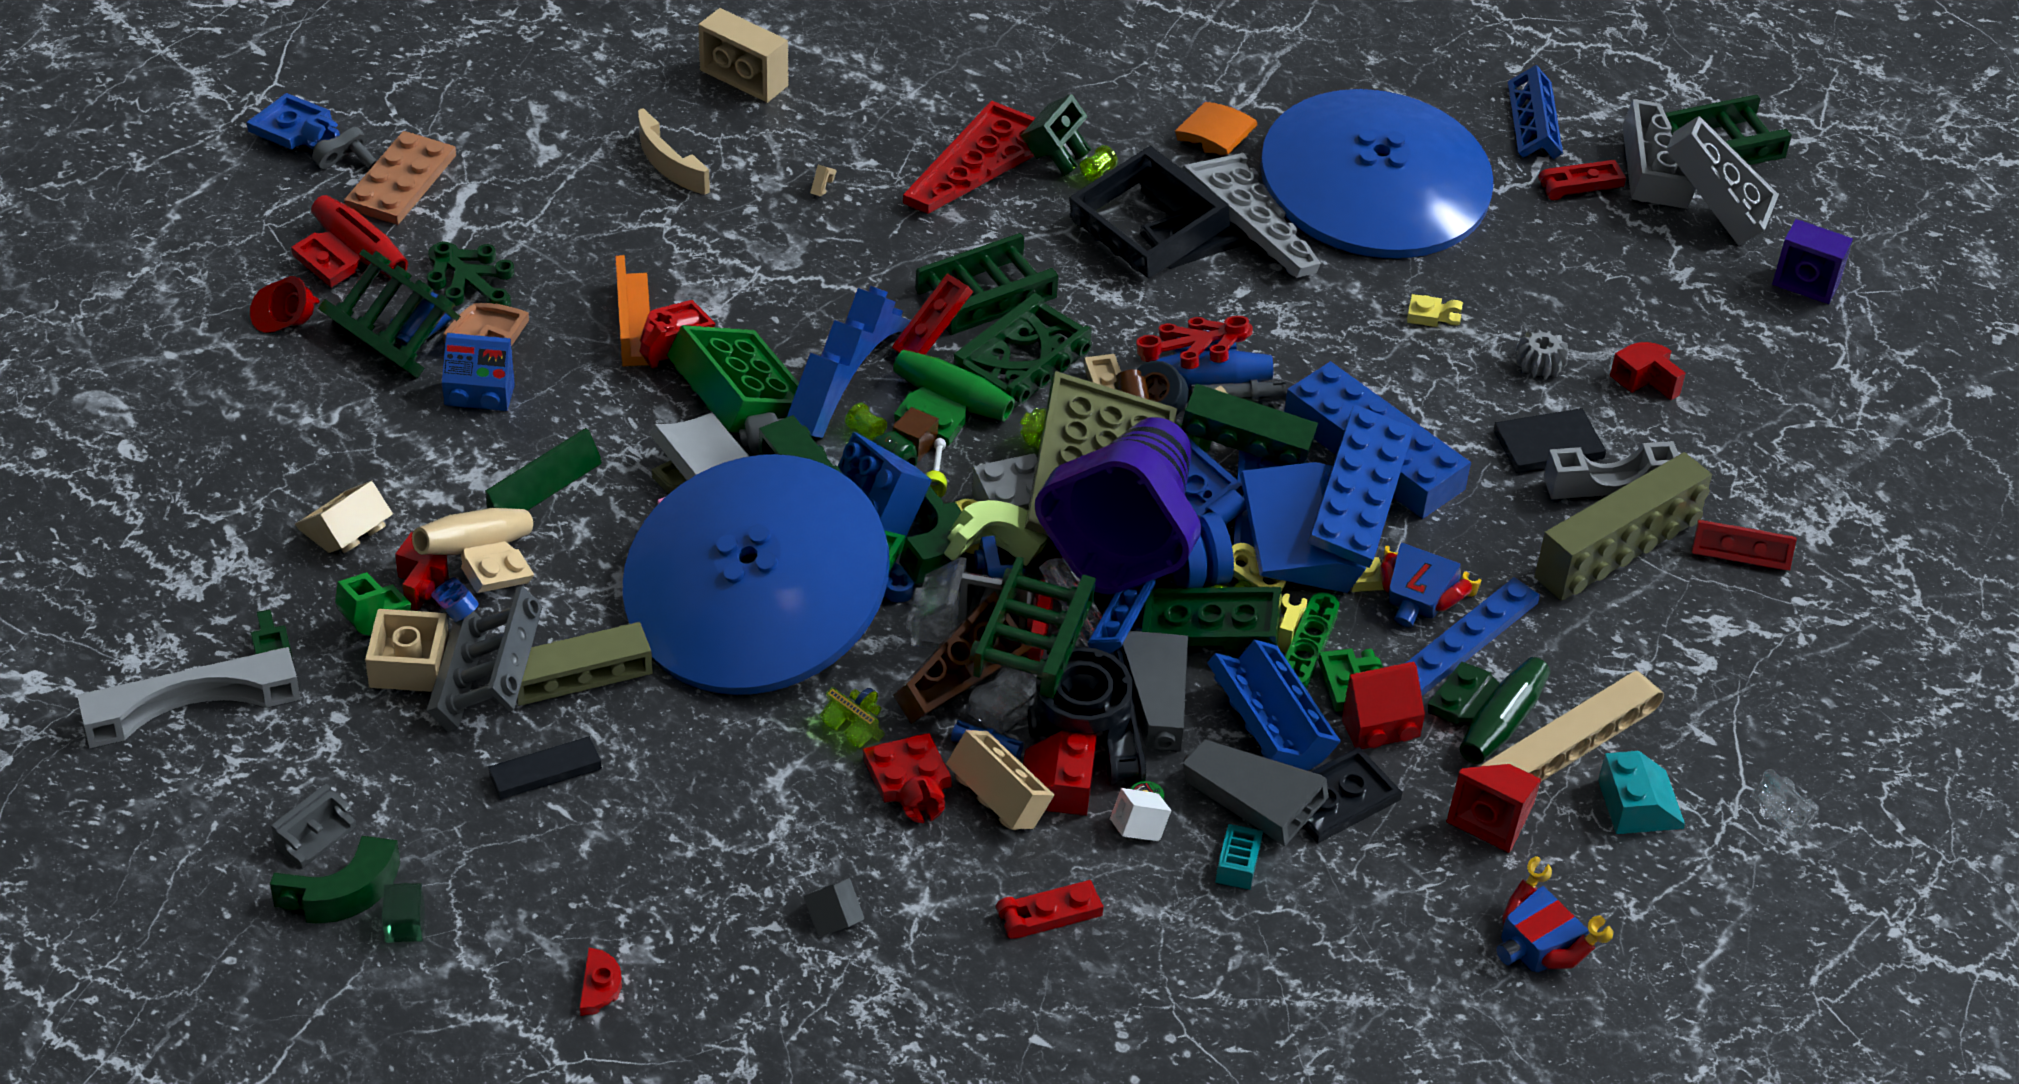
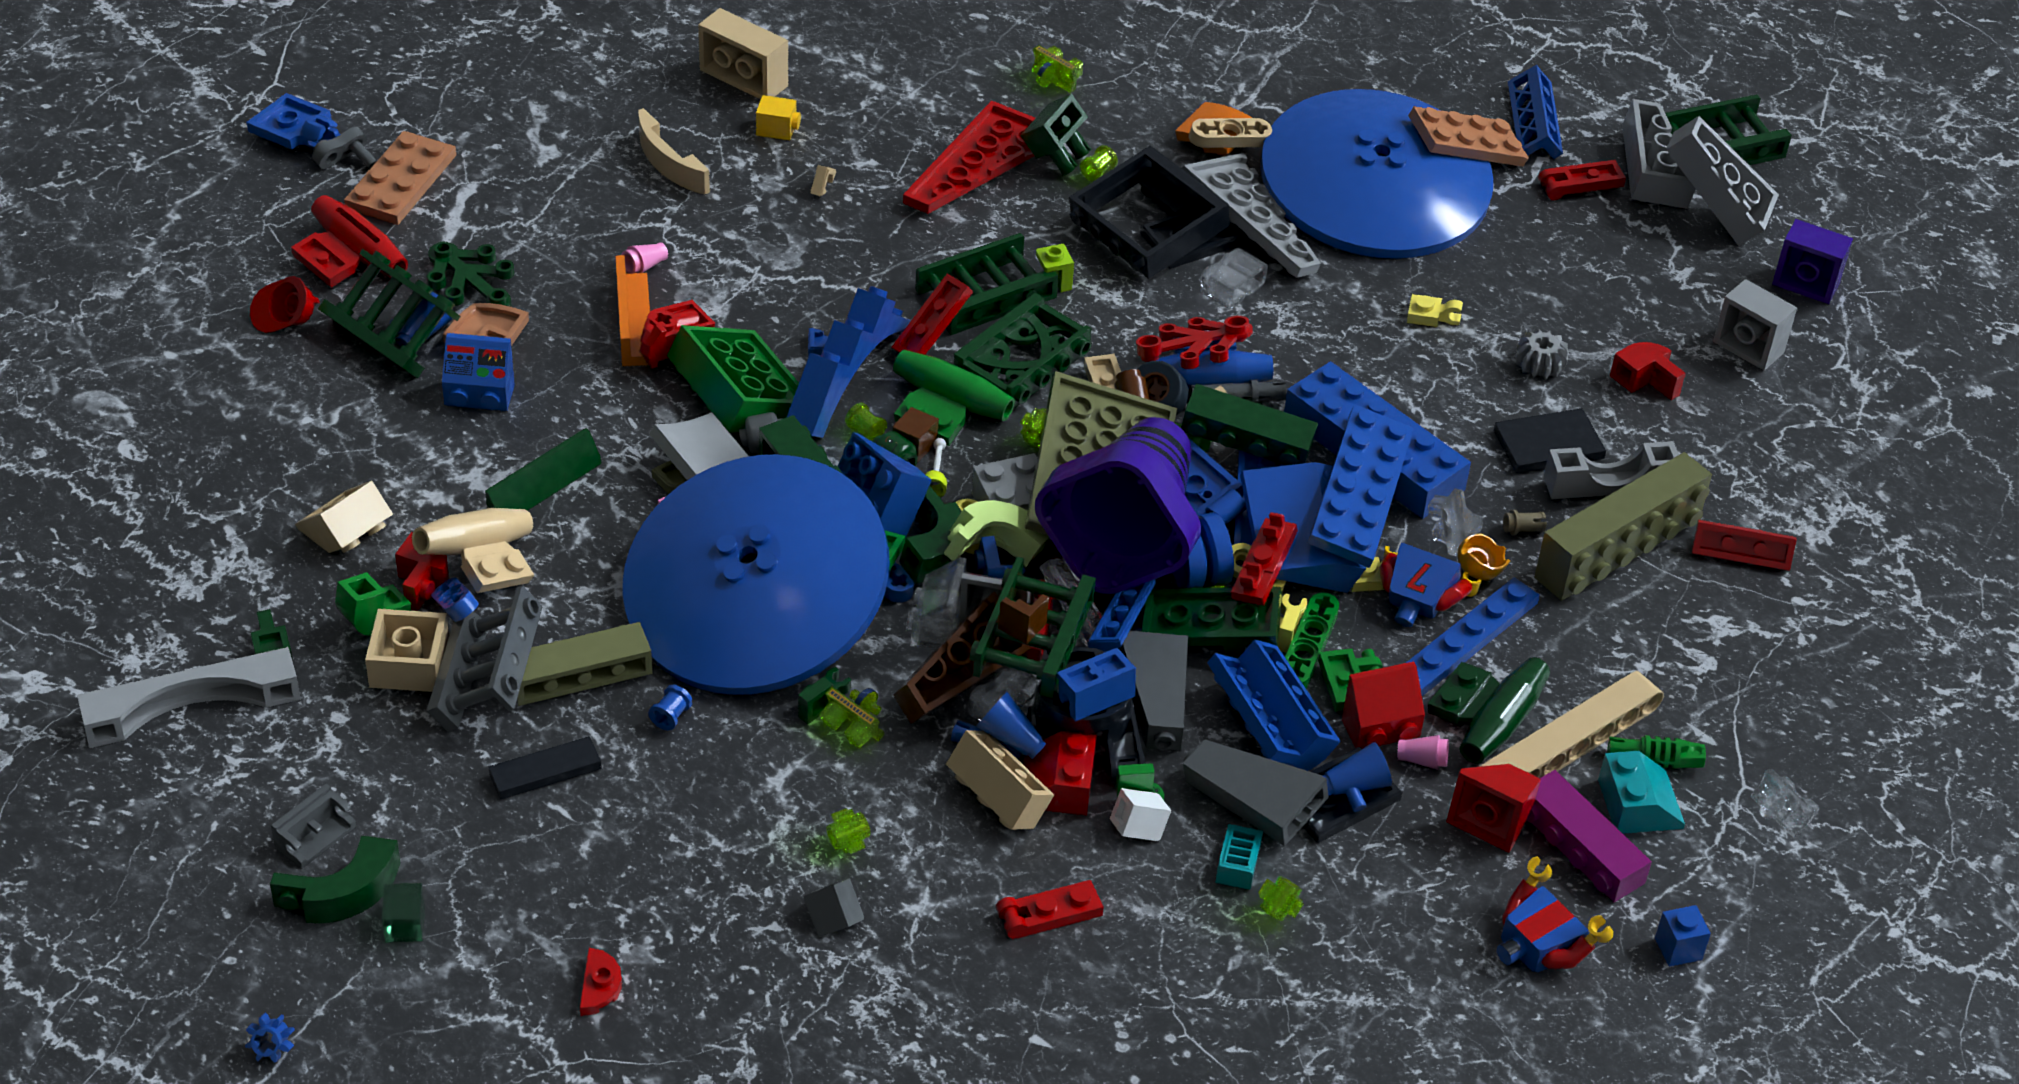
red plate [863,733,952,823] -> none
none -> blue gear [245,1013,295,1063]
none -> bright pink cone [621,242,668,274]
none -> blue bush [648,684,692,731]
none -> yellow brick [756,95,801,141]
none -> dark green plate [798,667,851,725]
none -> blue tile [808,328,828,357]
none -> clear neon green gear [826,808,871,854]
none -> blue piece [976,692,1046,760]
none -> reddish brown panel [998,594,1049,645]
none -> clear neon green hips [1032,45,1083,93]
none -> lime bracket [1036,244,1074,292]
none -> blue hinge [1057,648,1136,721]
none -> green tile [1116,763,1155,798]
none -> tan beam [1189,118,1272,148]
none -> clear brick [1200,248,1268,309]
none -> red plate [1231,512,1298,606]
none -> clear neon green gear [1258,876,1304,921]
none -> blue piece [1322,742,1392,812]
none -> bright pink cone [1397,735,1449,770]
none -> nougat plate [1408,106,1529,167]
none -> clear hips [1428,488,1483,556]
none -> light orange hair [1458,533,1510,580]
none -> dark tan pin [1503,510,1547,535]
none -> magenta brick [1526,770,1652,903]
none -> green hinge [1607,735,1706,769]
none -> blue brick [1655,905,1711,967]
none -> light grey brick [1713,279,1797,371]

